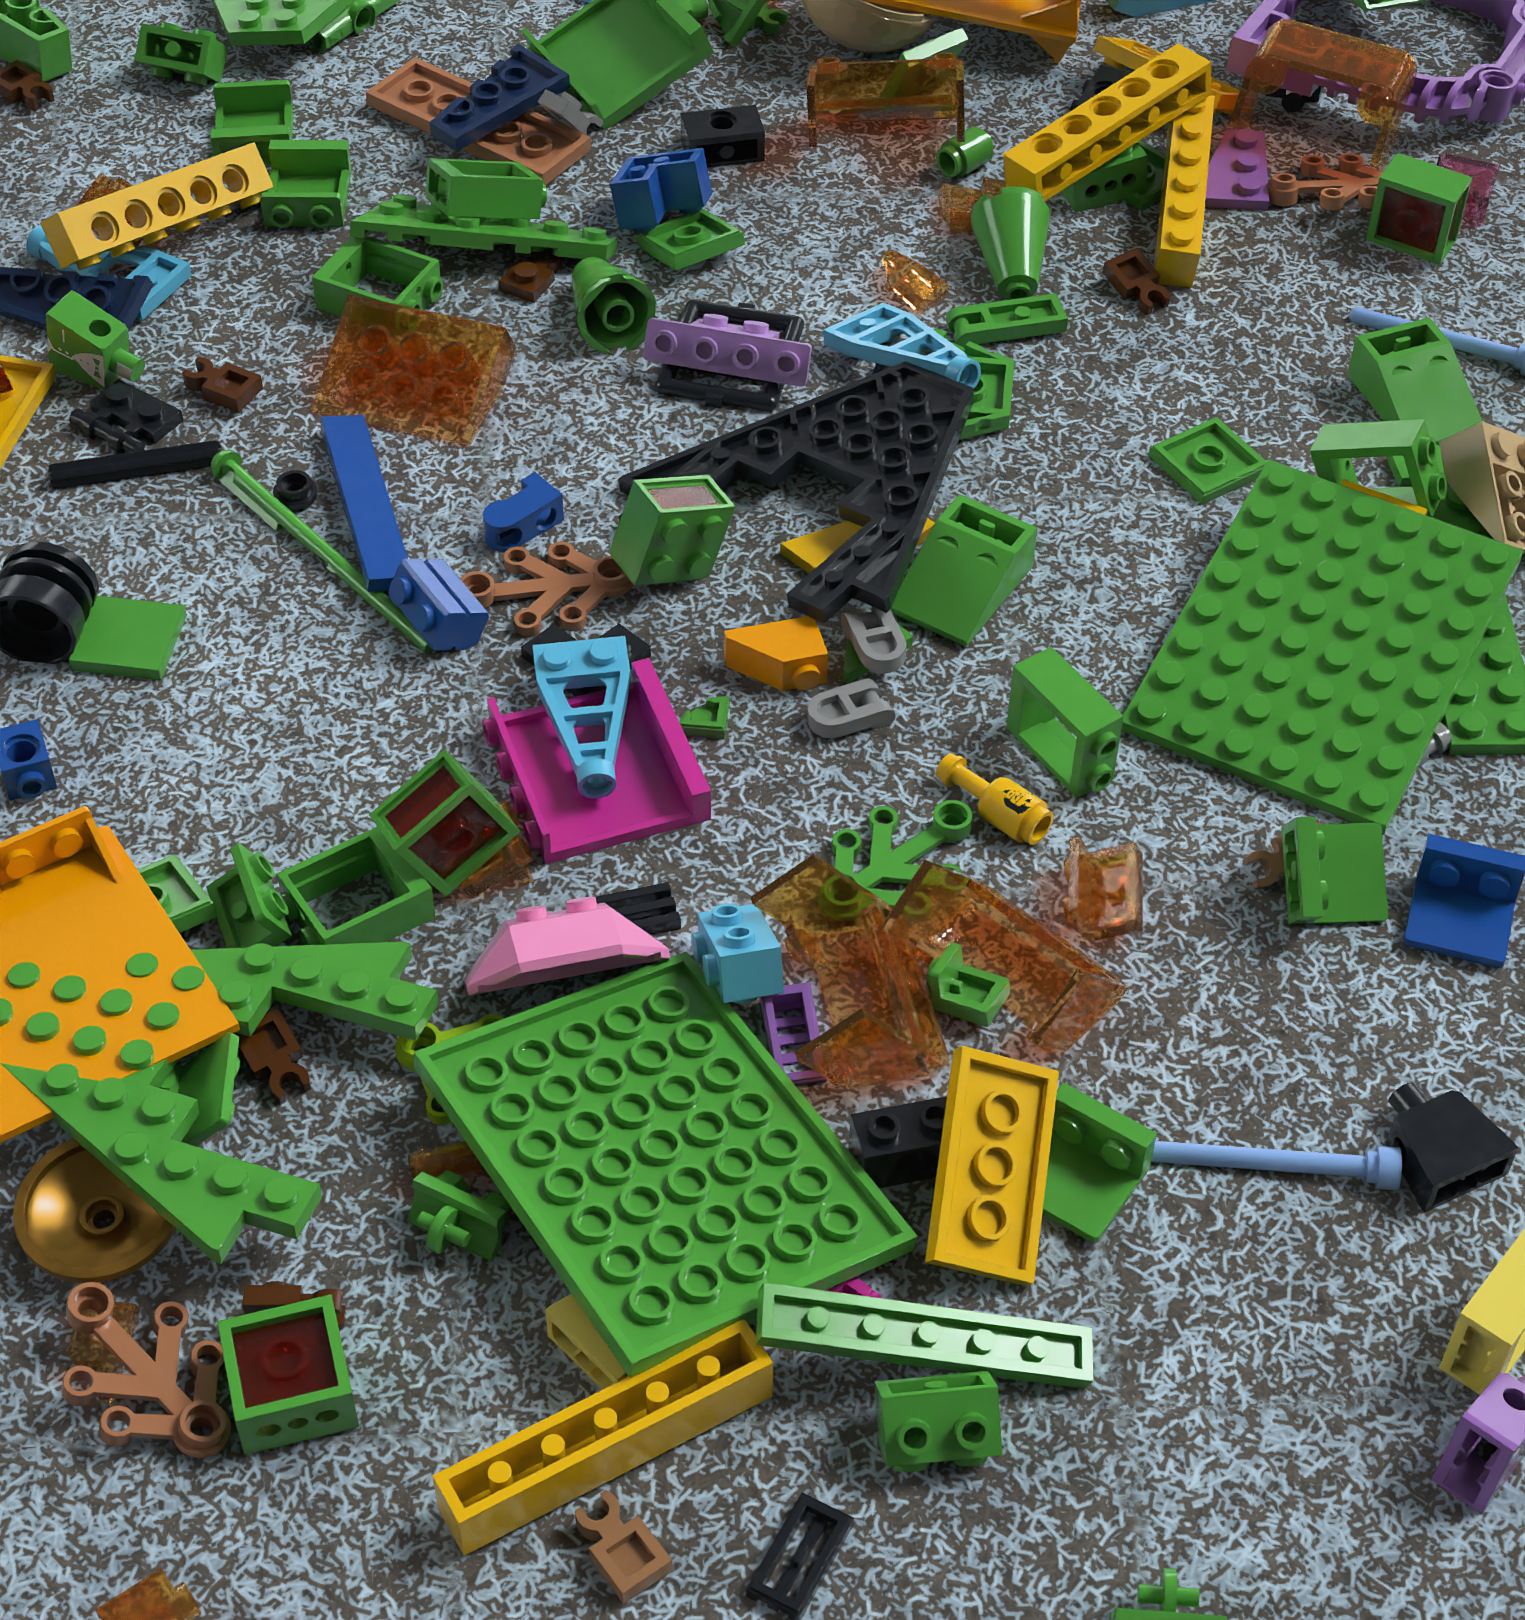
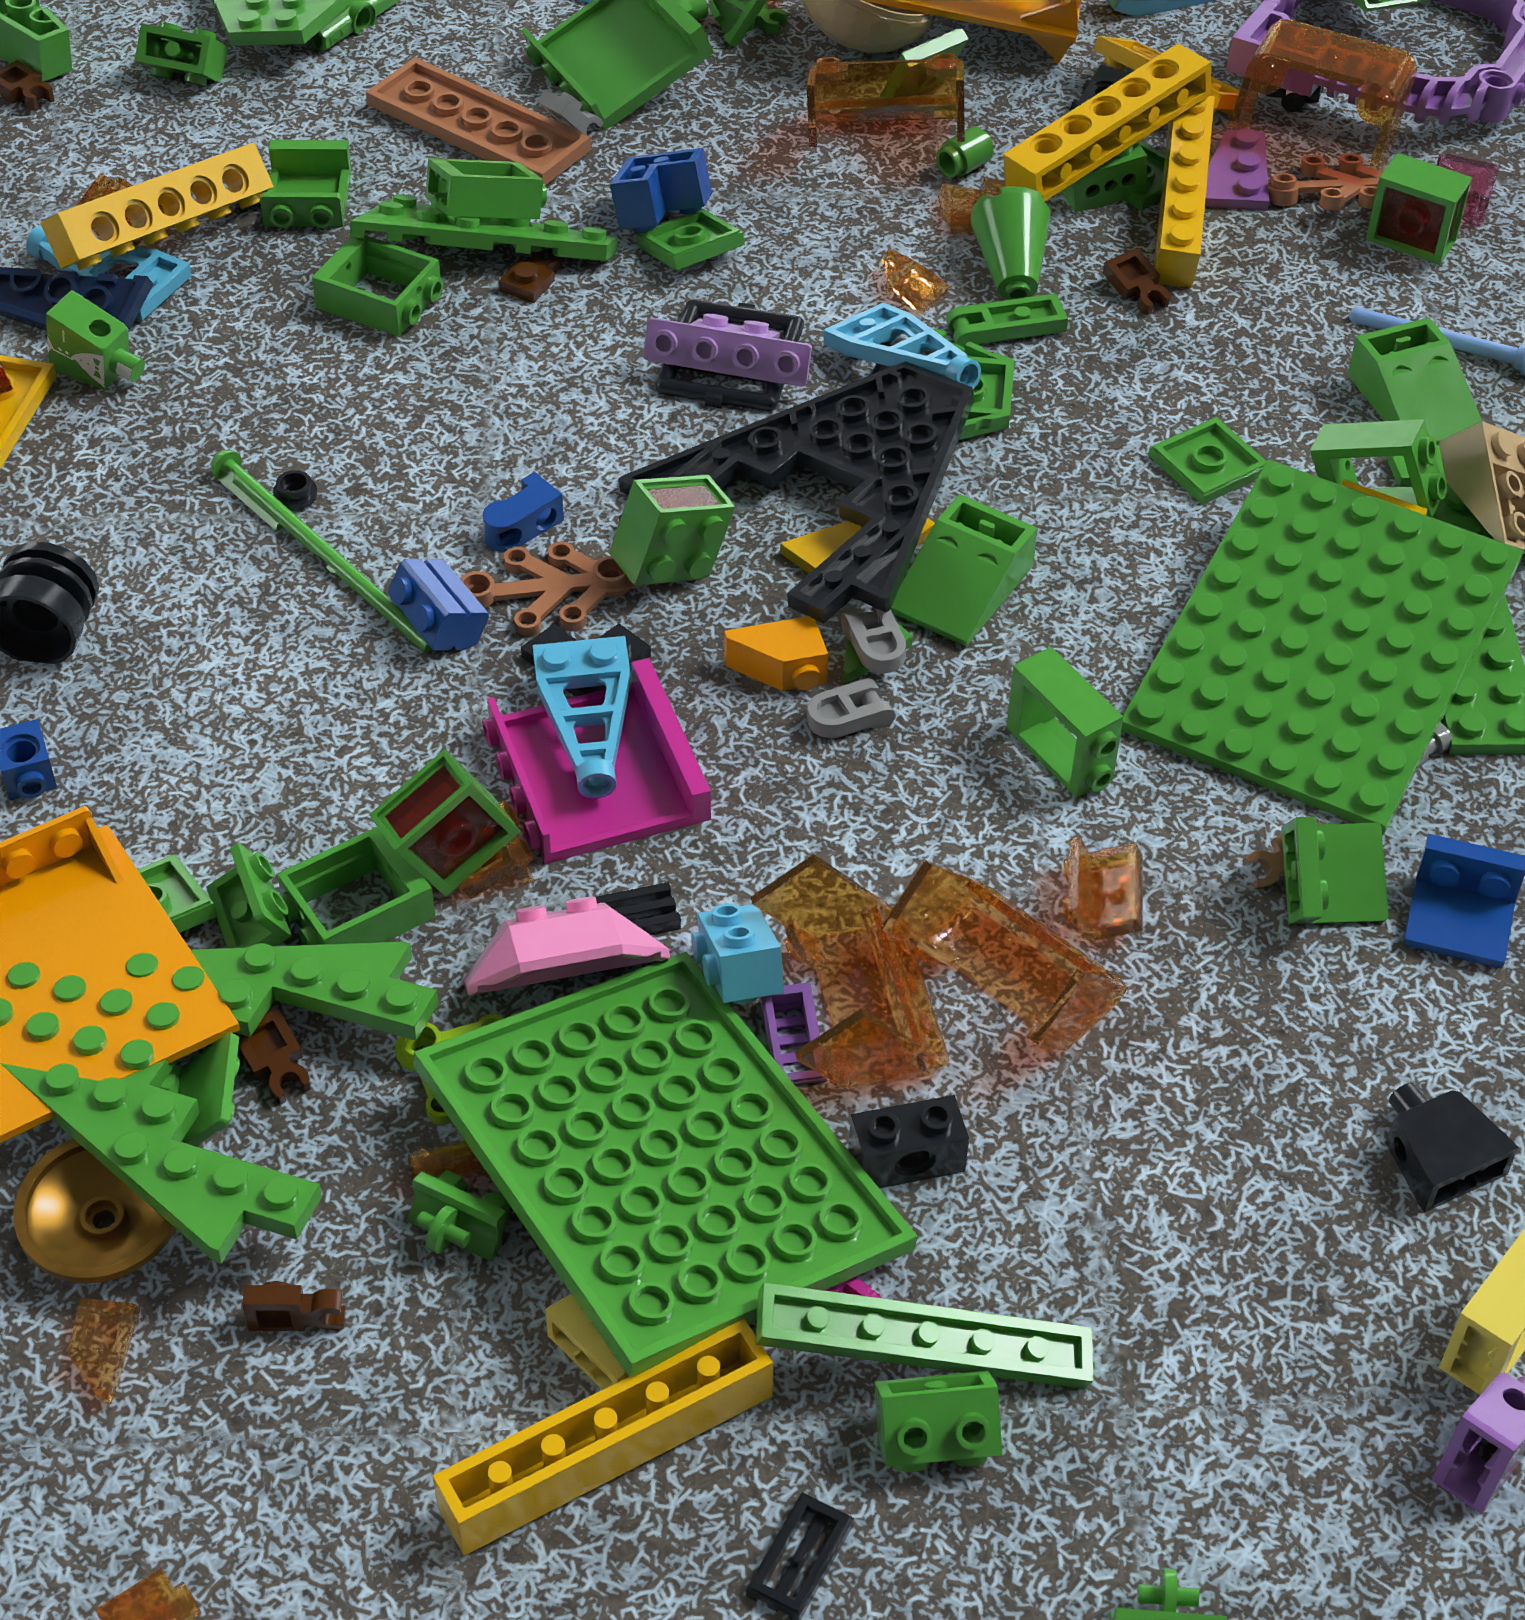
black axle [48,440,222,489] -> none
nougat plant [62,1282,231,1458] -> none
black plate [69,379,184,454] -> none
bright green tile [69,595,187,680] -> none
reddish brown plate [182,357,263,413] -> none
bright green panel [210,80,294,165] -> none
piece [217,1294,359,1455] -> none
clear orange slope [311,294,516,446] -> none
blue tile [320,414,408,592] -> none
dark blue wing [429,44,570,152] -> none
bright green cone [572,257,657,354] -> none
medium nougat plate [575,1490,673,1604] -> none
bright green tile [679,696,730,739] -> none
black brick [681,105,765,168] -> none
bright green plant [816,800,972,919] -> none
yellow plate [925,1045,1059,1286] -> none
bright green bracket [926,942,1010,1027] -> none
yellow piece [936,753,1054,845] -> none
bright green bracket [1042,1082,1157,1243] -> none
light blue piece [1151,1141,1402,1191] -> none

